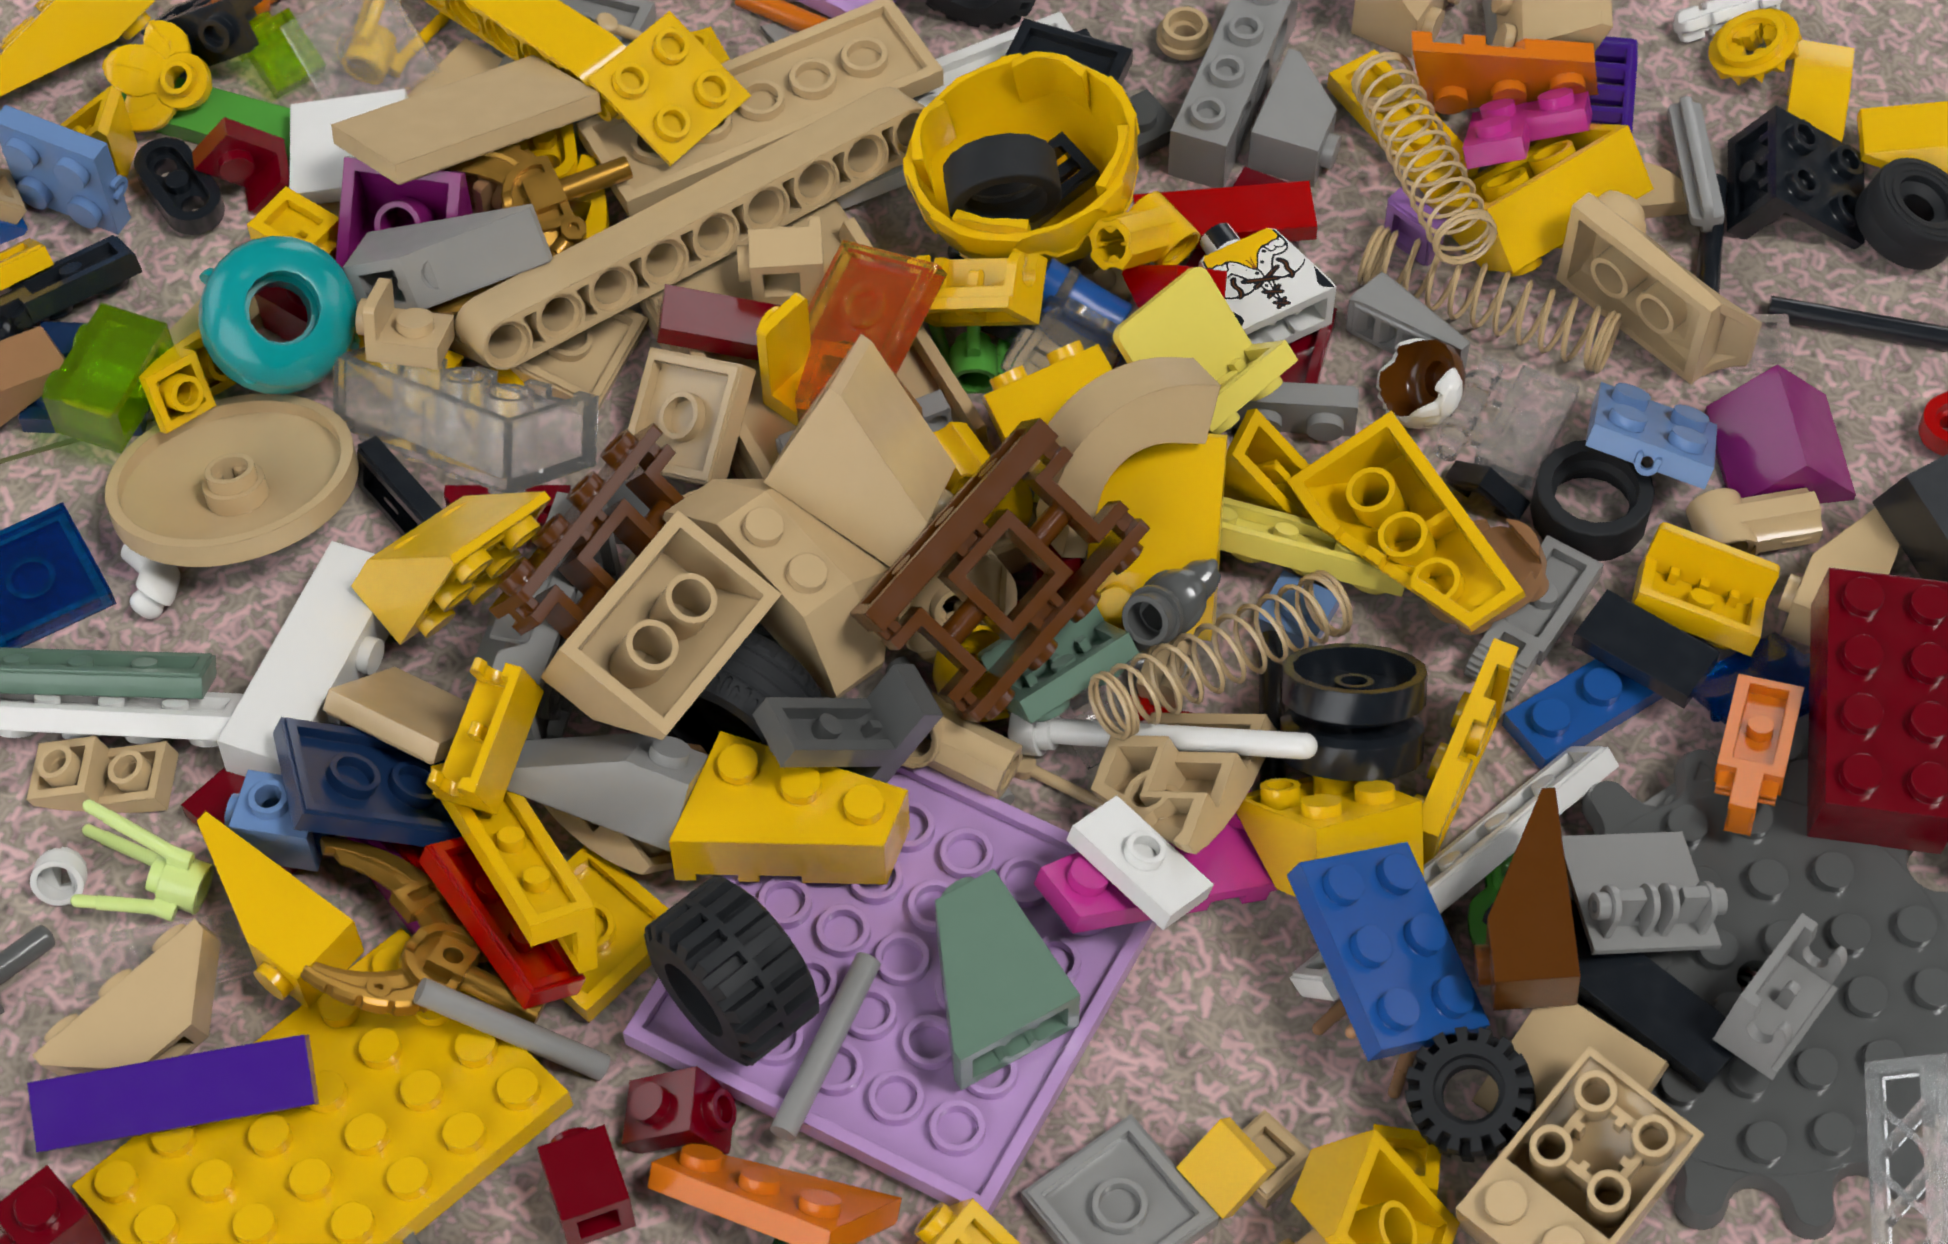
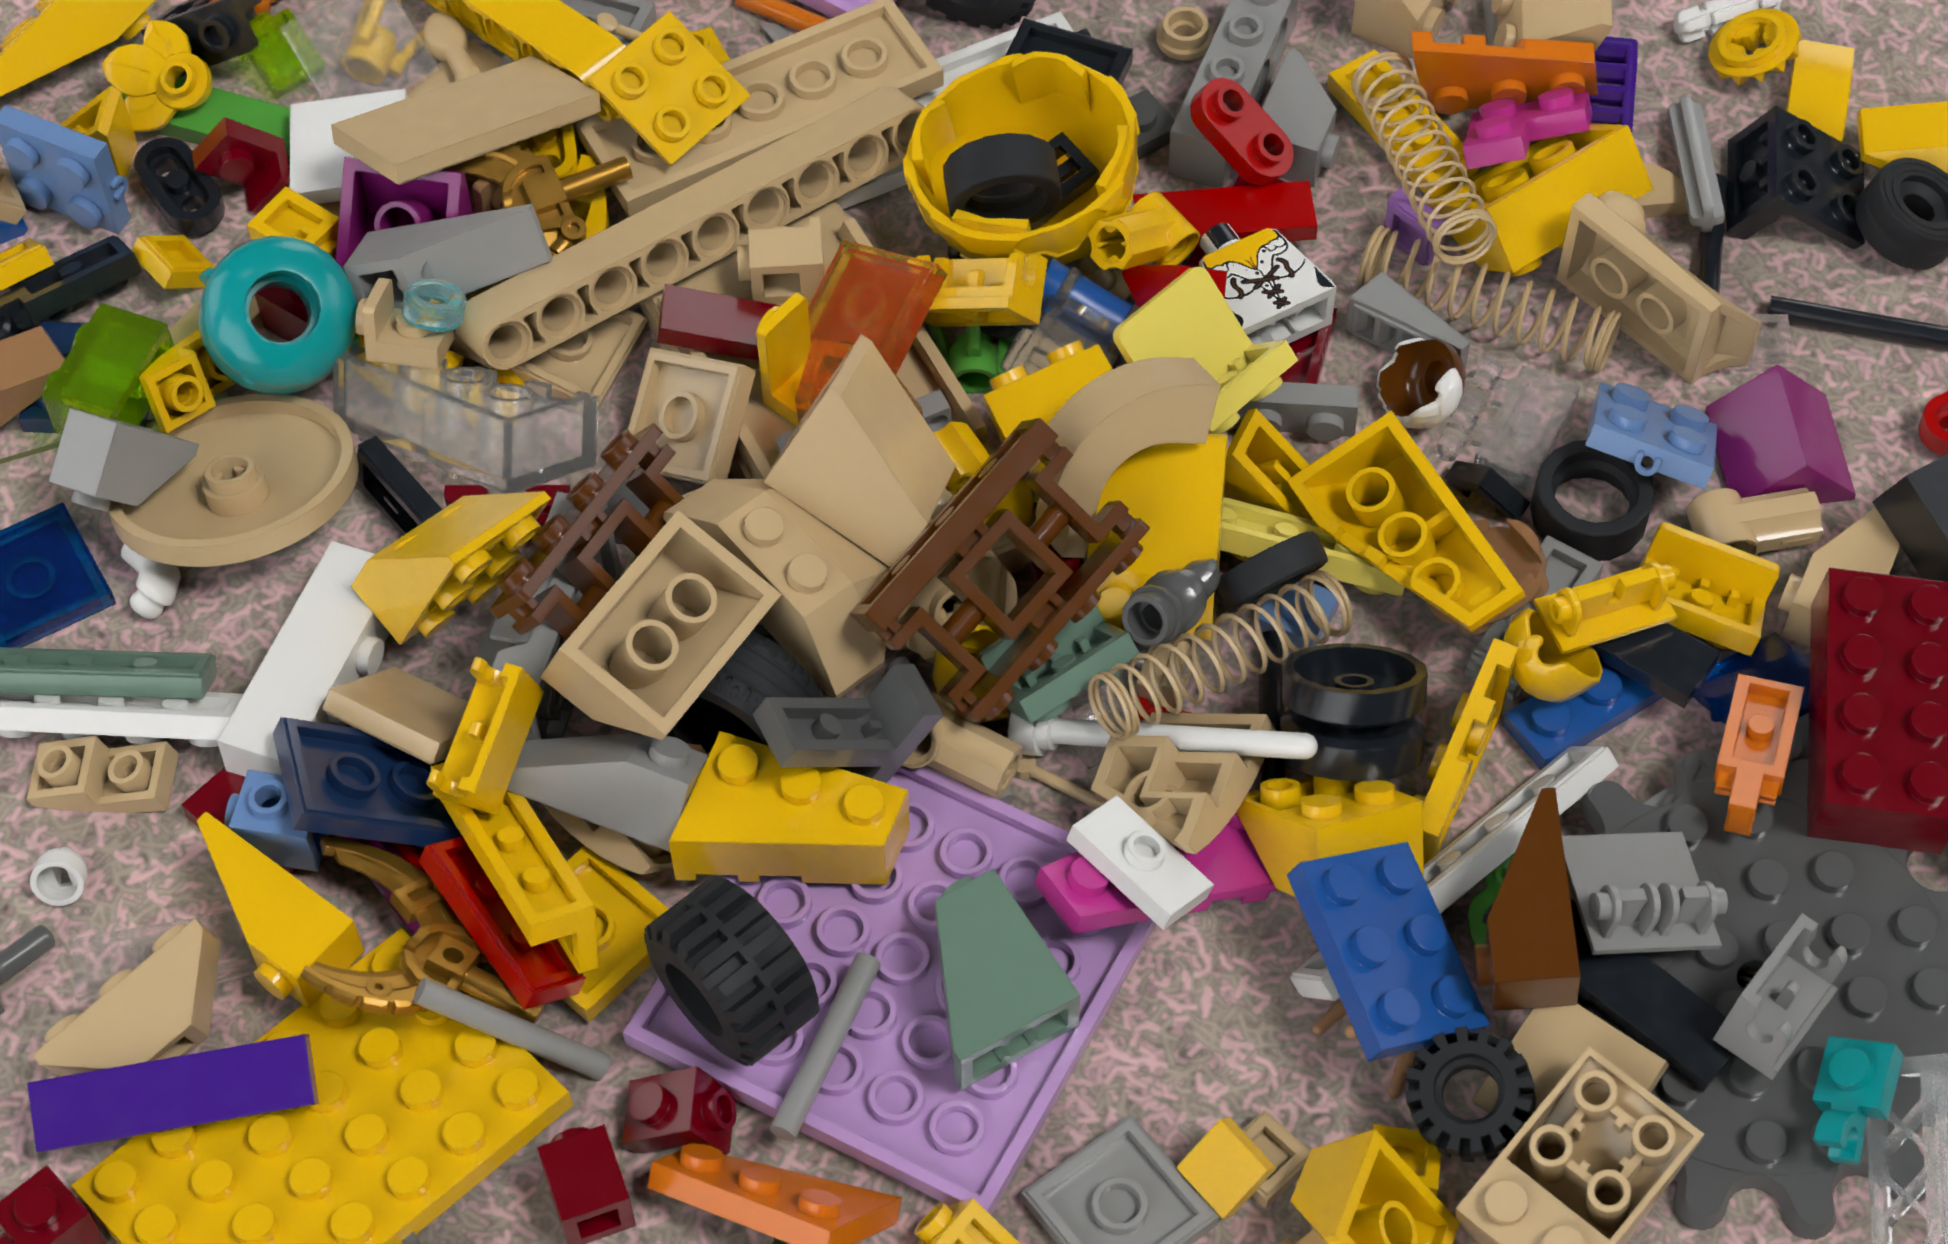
yellowish green plant [70,799,215,922] -> none
none -> light grey slope [48,408,199,512]
none -> yellow tile [132,235,215,289]
none -> clear light blue tile [402,279,467,332]
none -> tan piece [423,13,483,82]
none -> red plate [1190,78,1294,186]
none -> black tyre [1215,531,1328,613]
none -> yellow hair [1504,608,1603,703]
none -> yellow hinge [1533,561,1678,655]
none -> teal plate [1812,1036,1904,1166]

